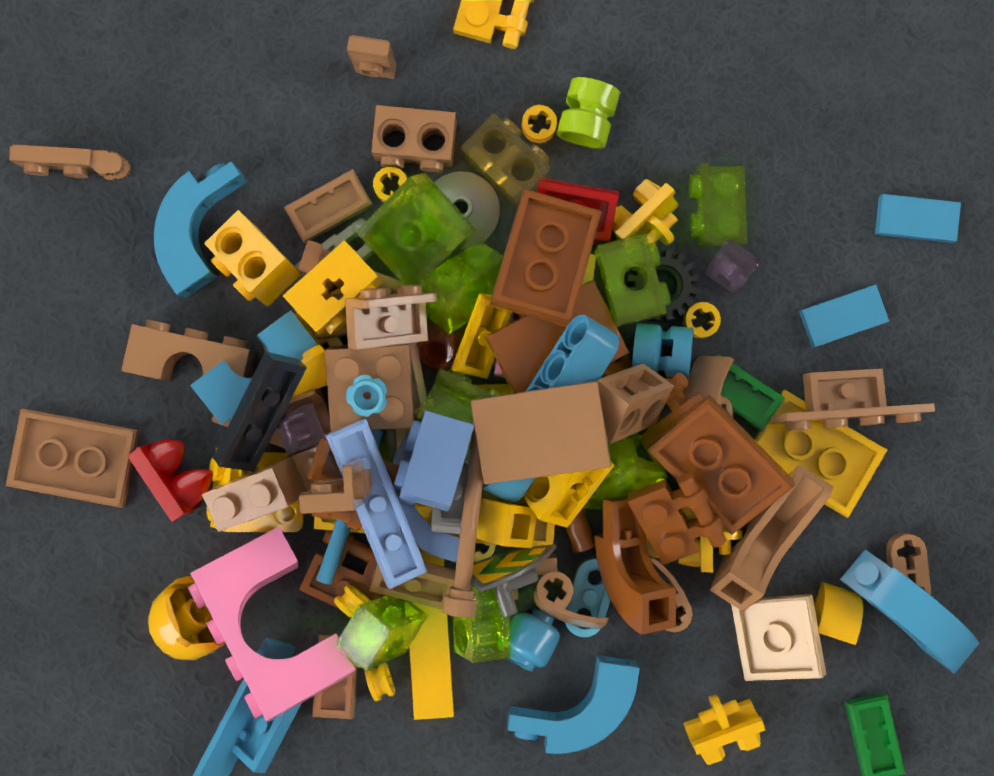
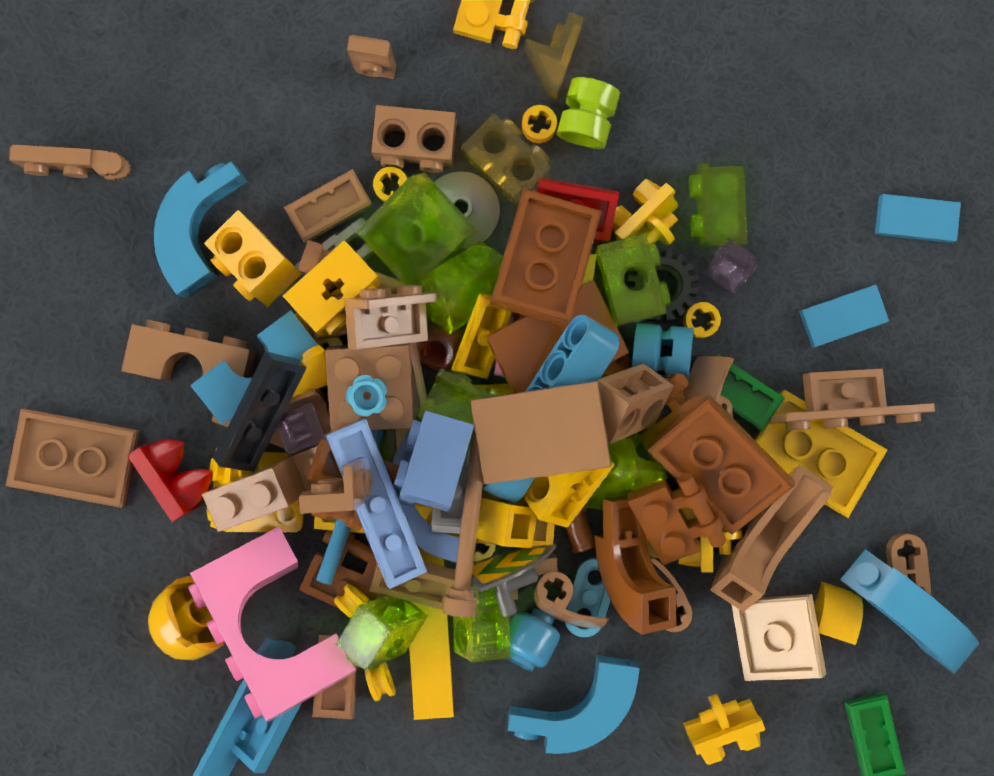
none -> clear yellow slope [525,12,585,101]

